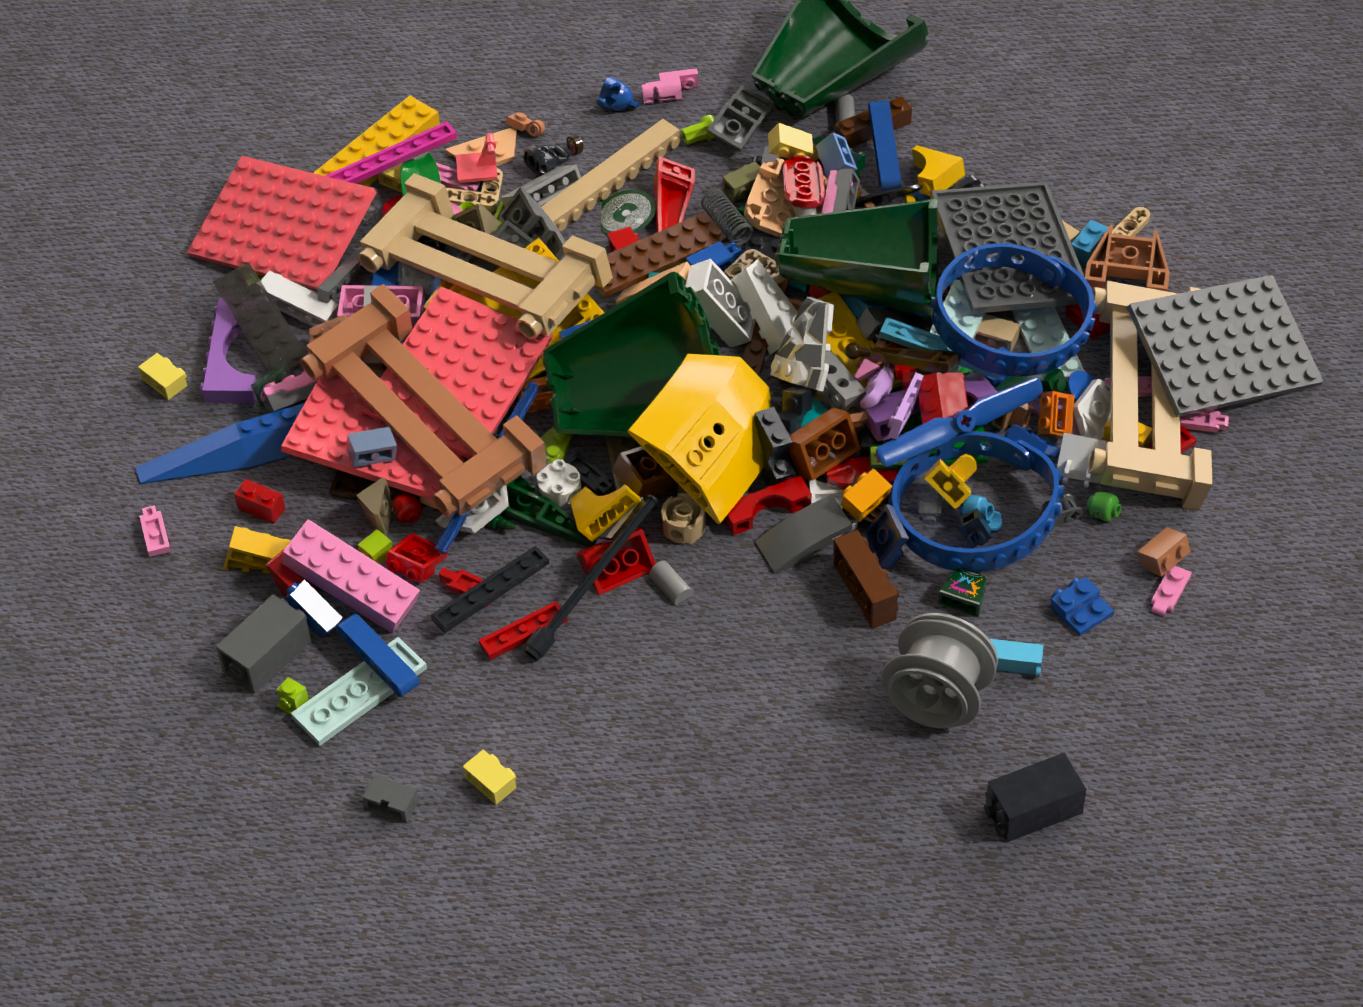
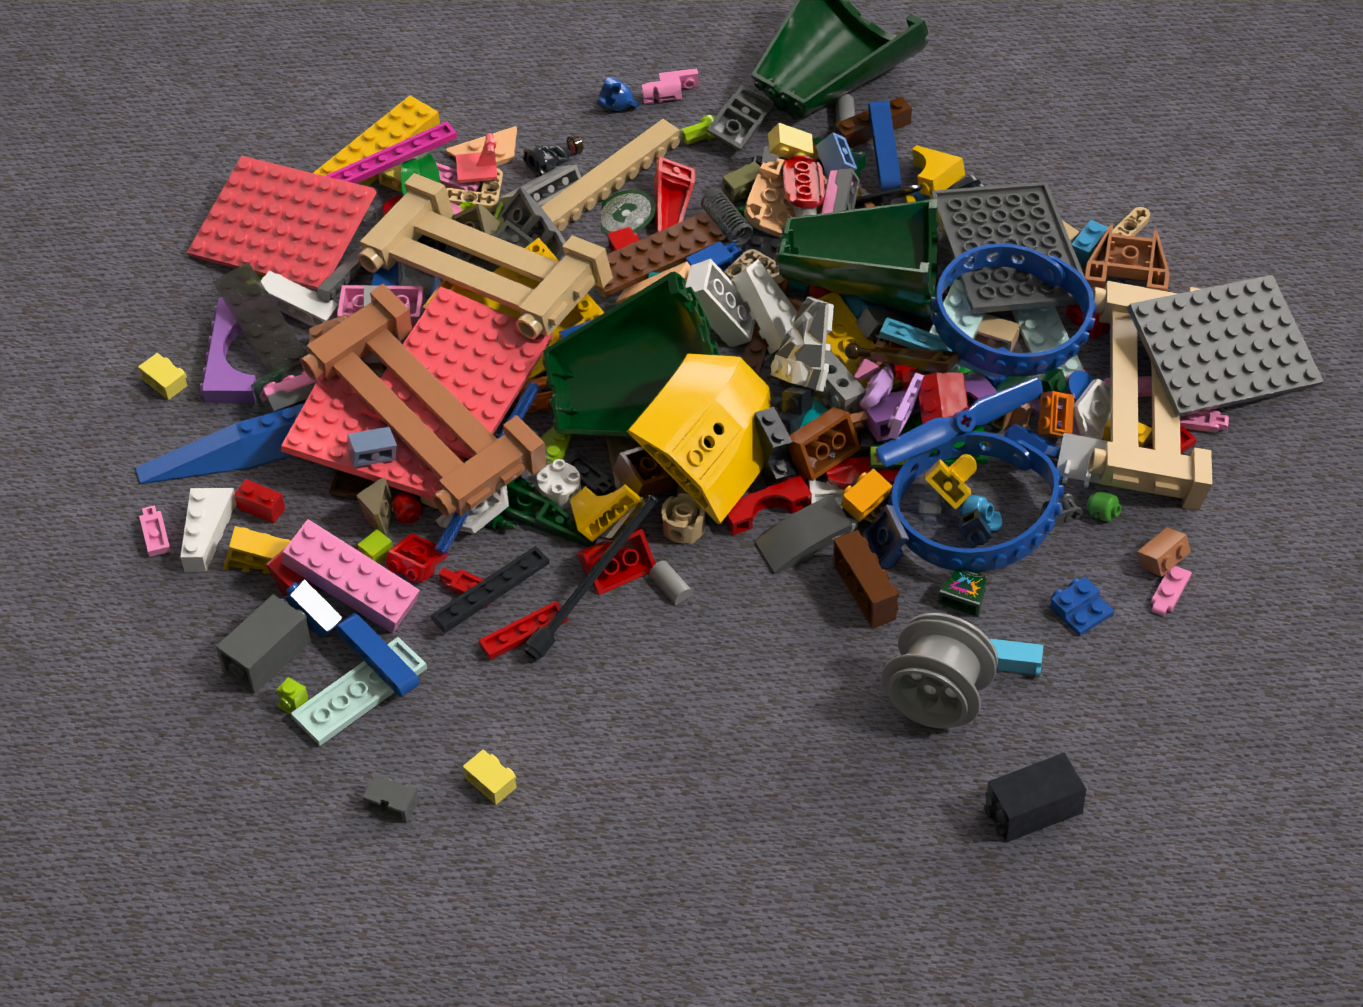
nougat plate [506,113,545,137] -> none
none -> white wedge [181,488,236,572]

